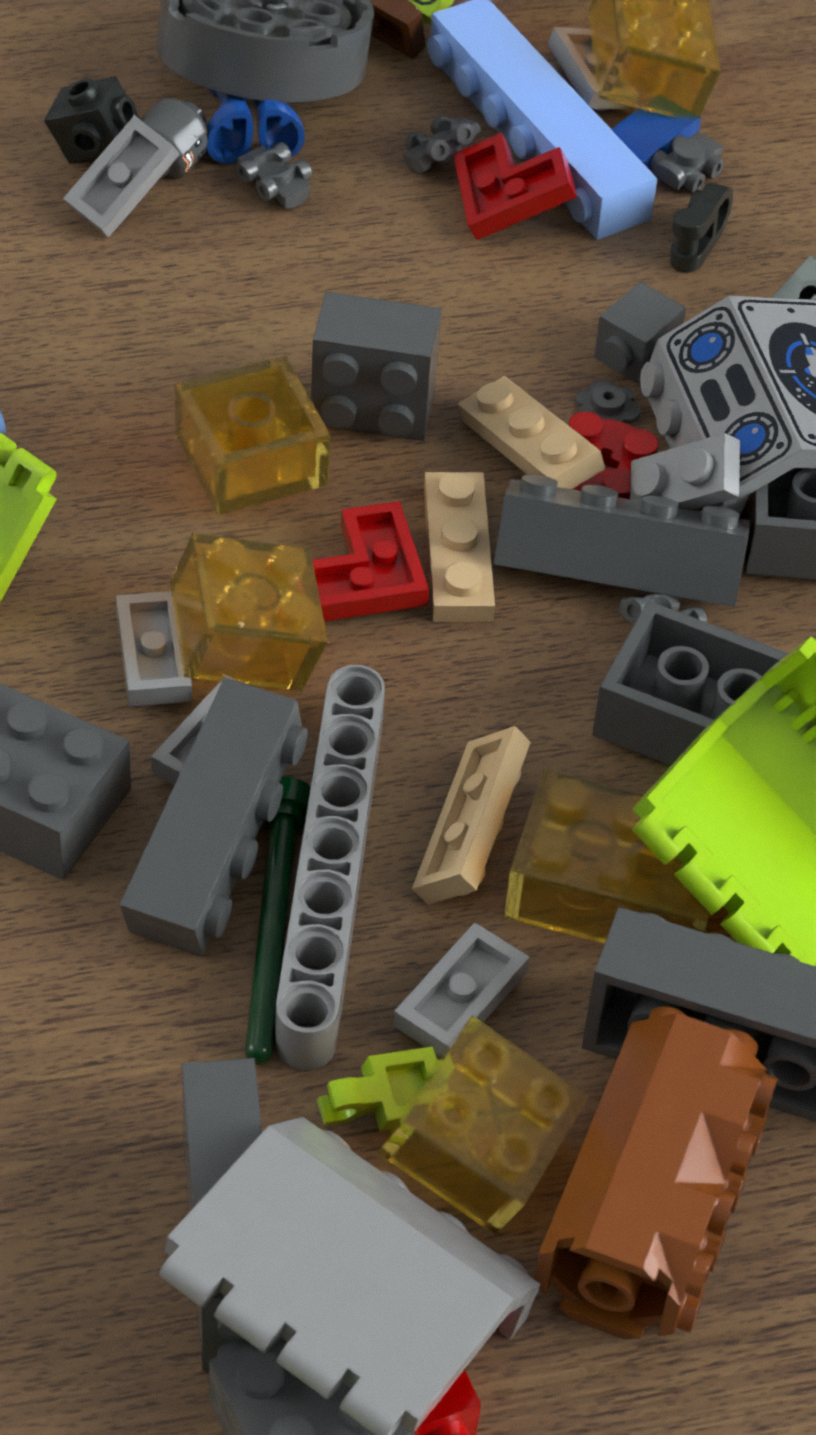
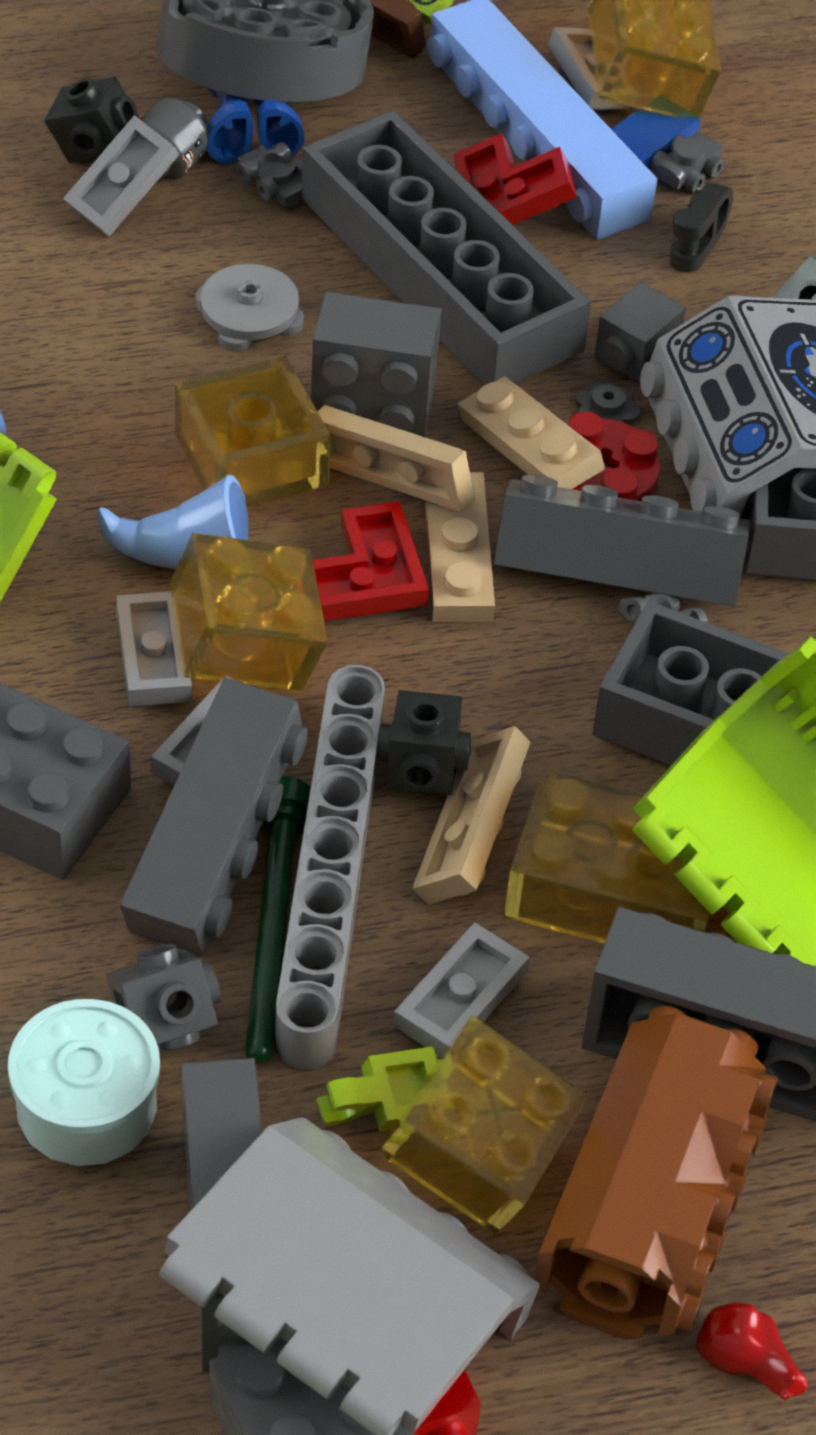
dark grey piece [403,115,481,174] -> none
light grey plate [630,433,740,510] -> none
none -> light aqua wheel [8,999,160,1166]
none -> light blue hat [97,475,248,576]
none -> dark grey brick [106,944,221,1050]
none -> light grey piece [196,264,304,352]
none -> dark grey brick [301,110,591,385]
none -> tan plate [310,405,475,512]
none -> pearl dark grey brick [377,690,471,795]
none -> red animal [696,1303,808,1400]

